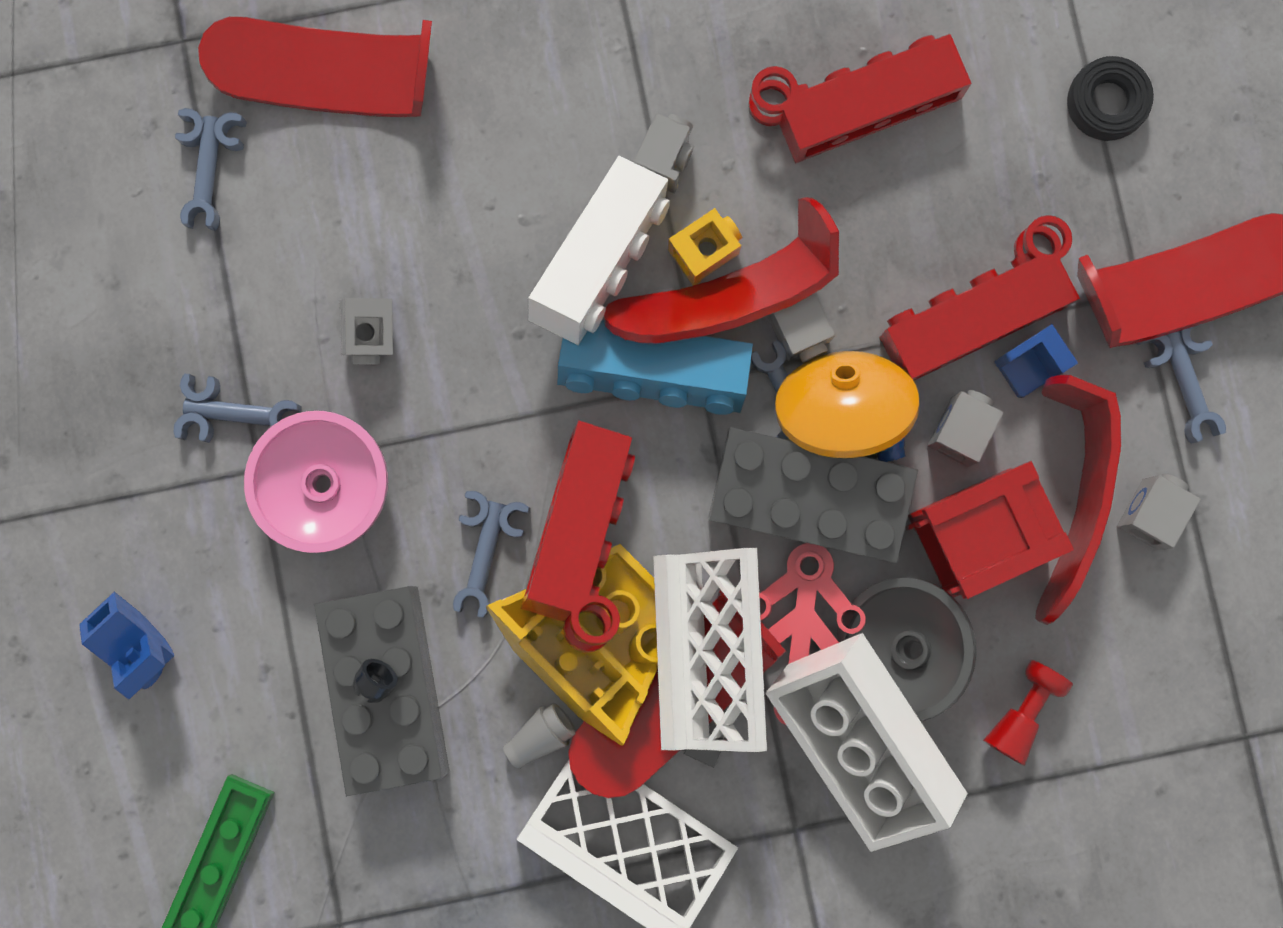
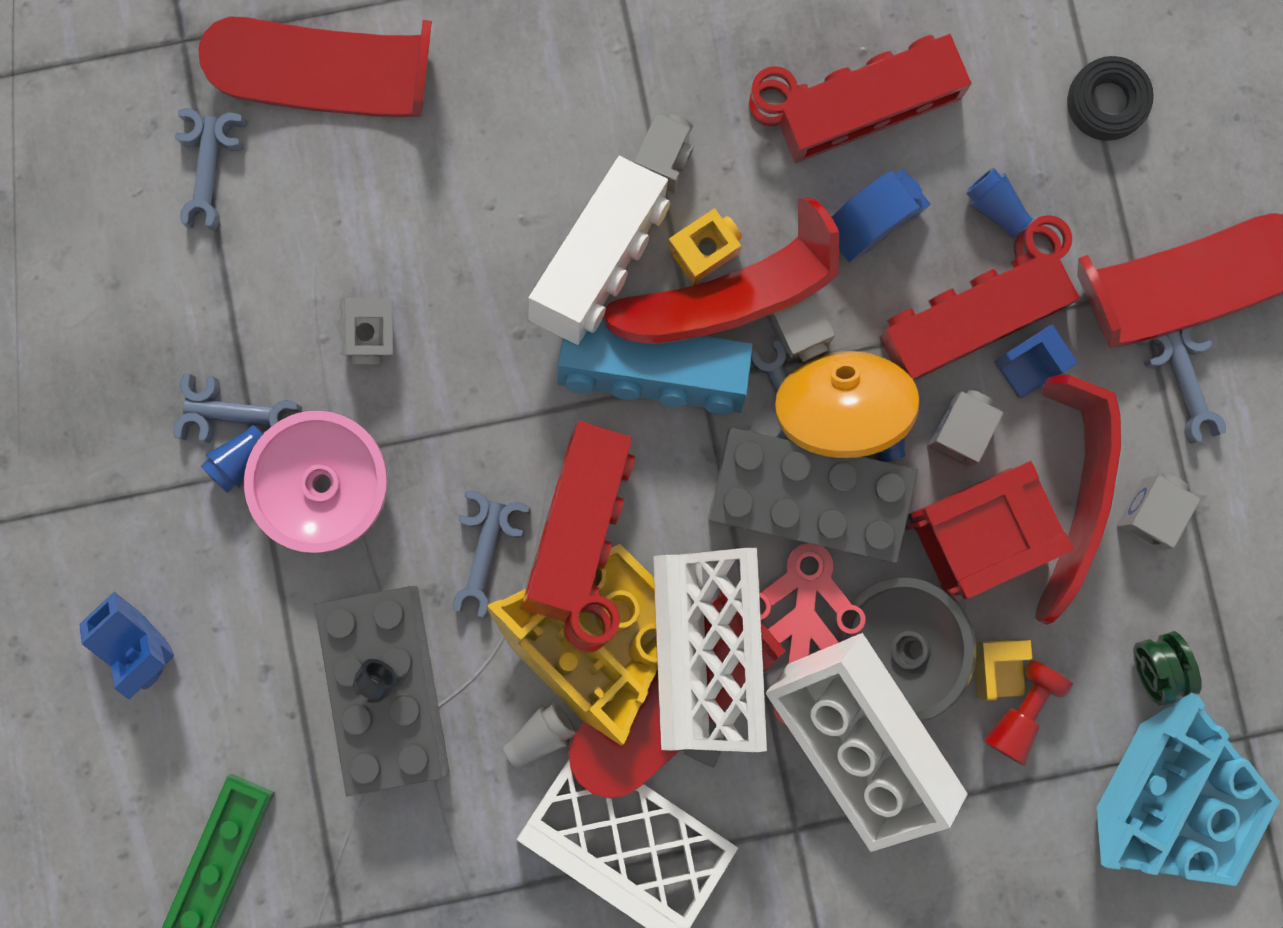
none -> blue cone [200,425,263,493]
none -> blue brick [831,169,931,263]
none -> blue cone [966,168,1033,237]
none -> yellow panel [974,639,1032,701]
none -> medium azure wedge [1096,693,1280,886]
none -> dark green wheel [1133,631,1202,706]

